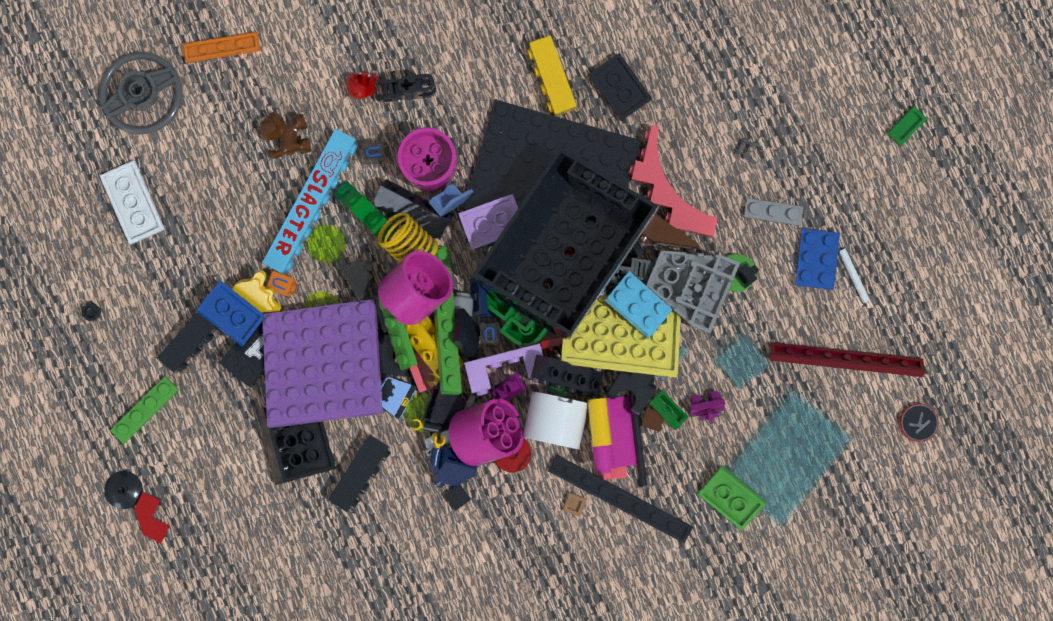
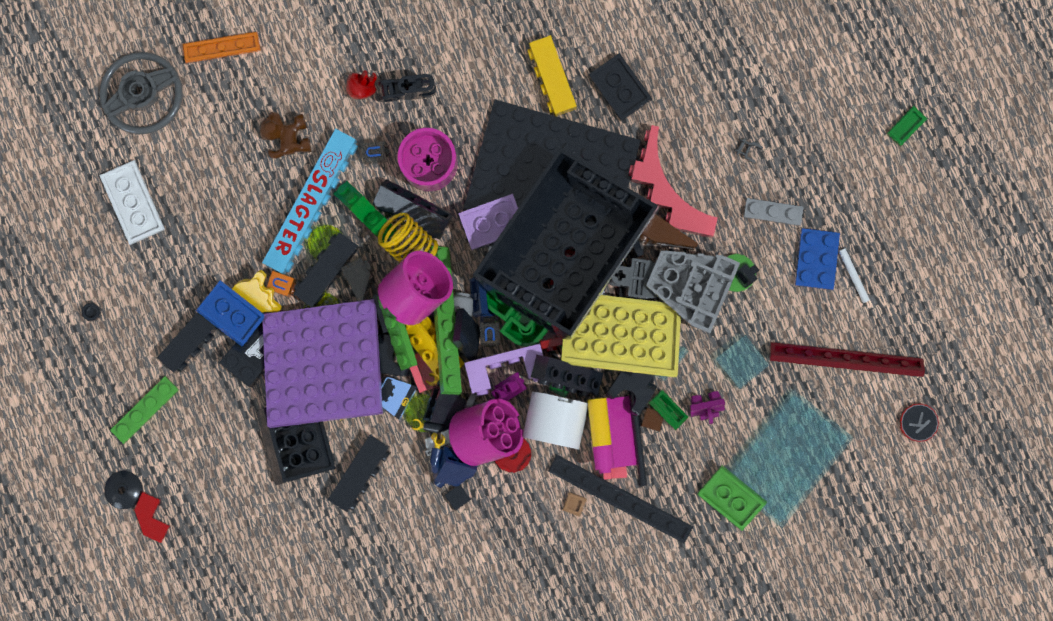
medium blue panel [429,184,474,217] -> none
medium azure plate [605,271,673,339] -> none
none -> black brick [293,232,360,307]

